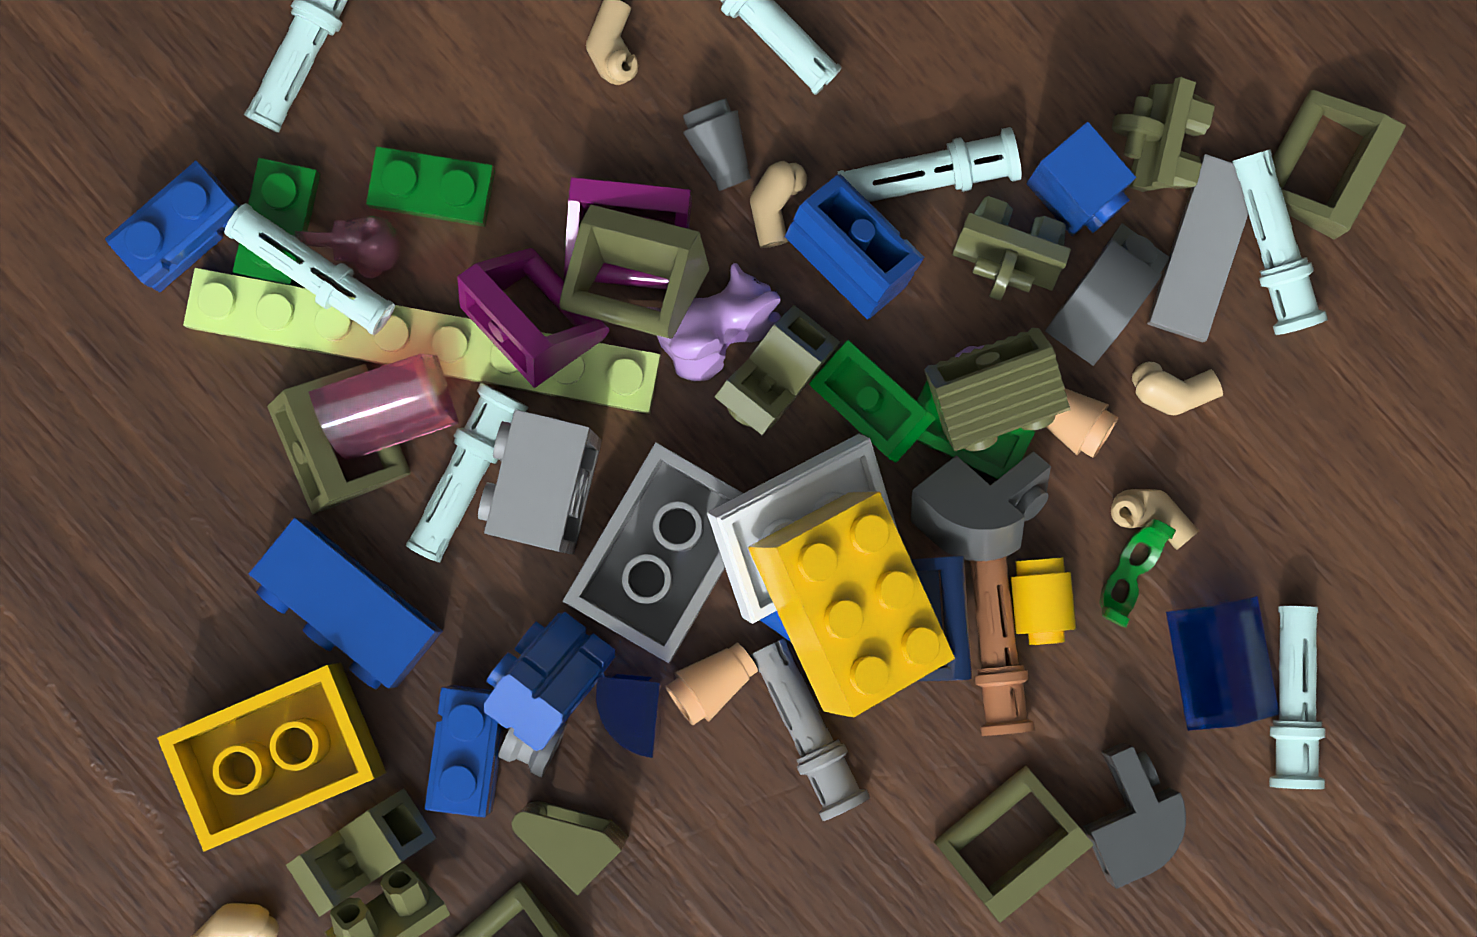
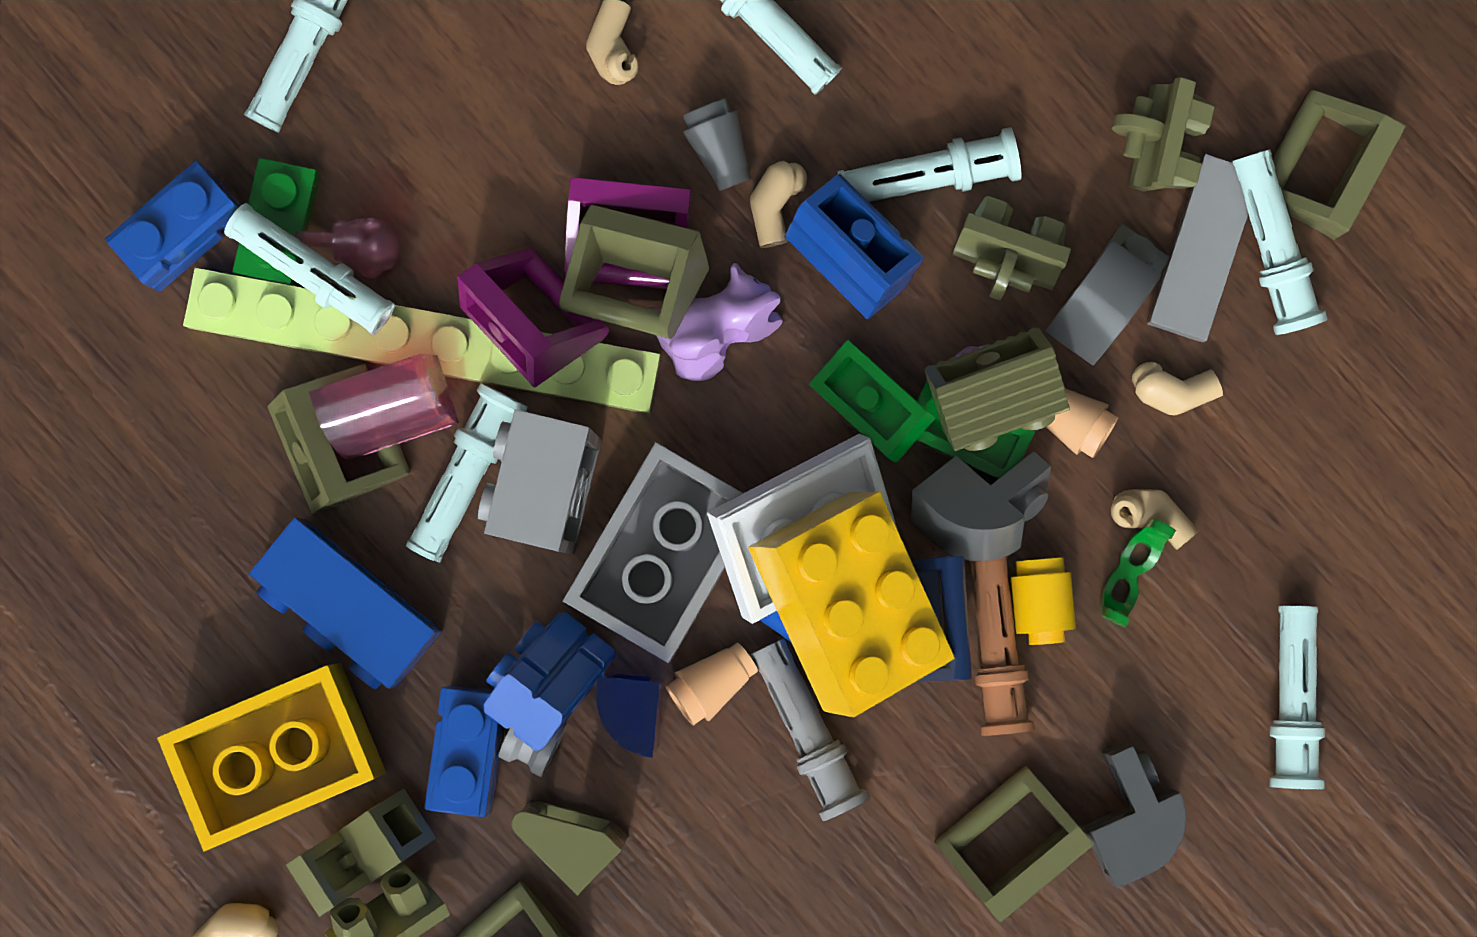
green plate [366,146,495,227] -> none
olive brick [715,305,840,435] -> none
blue brick [1026,122,1136,237] -> none
clear blue brick [1166,596,1279,731] -> none

